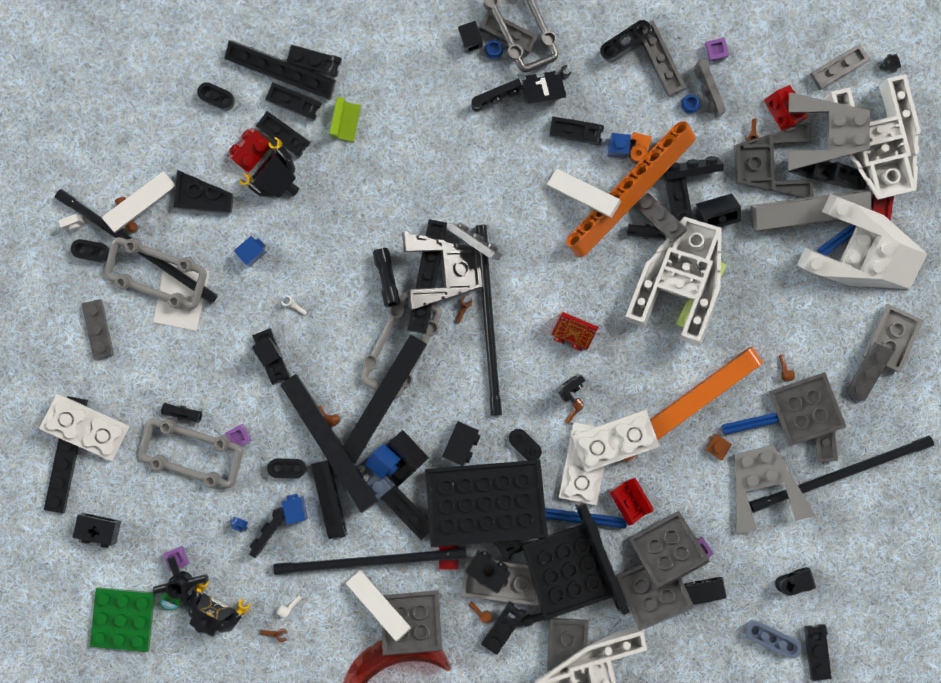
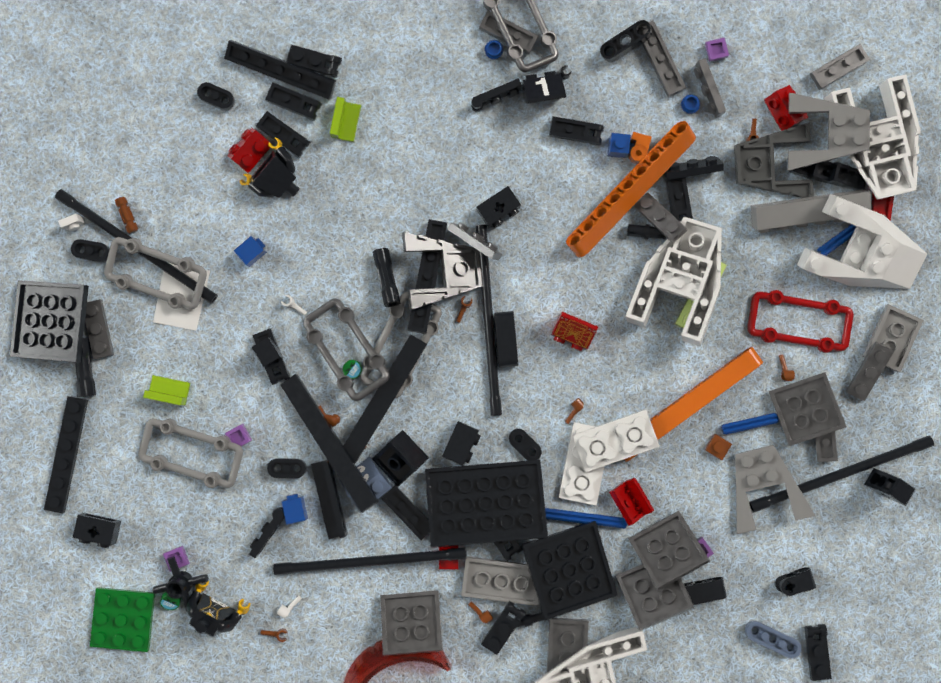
white piece [39,393,130,461] -> none
white tile [102,171,176,233] -> none
black pin [161,403,202,423] -> none
black wing [173,170,234,213] -> none
blue plate [229,516,248,533] -> none
white tile [346,570,412,642] -> none
blue brick [365,444,400,480] -> none
black panel [458,21,483,53] -> none
black brick [465,550,511,594] -> none
white tile [547,169,621,218] -> none
black bracket [558,374,586,404] -> none
black tile [575,501,630,615] -> none
black brick [696,193,741,227] -> none
black plate [880,53,901,73] -> none
none -> plate [10,280,89,363]
none -> black axle [75,338,96,397]
none -> lime panel [143,375,190,405]
none -> flat silver bar [303,298,389,401]
none -> tile [343,360,362,379]
none -> black brick [476,186,521,228]
none -> black beam [494,311,518,368]
none -> red bar [747,290,854,353]
none -> black brick [864,468,916,506]

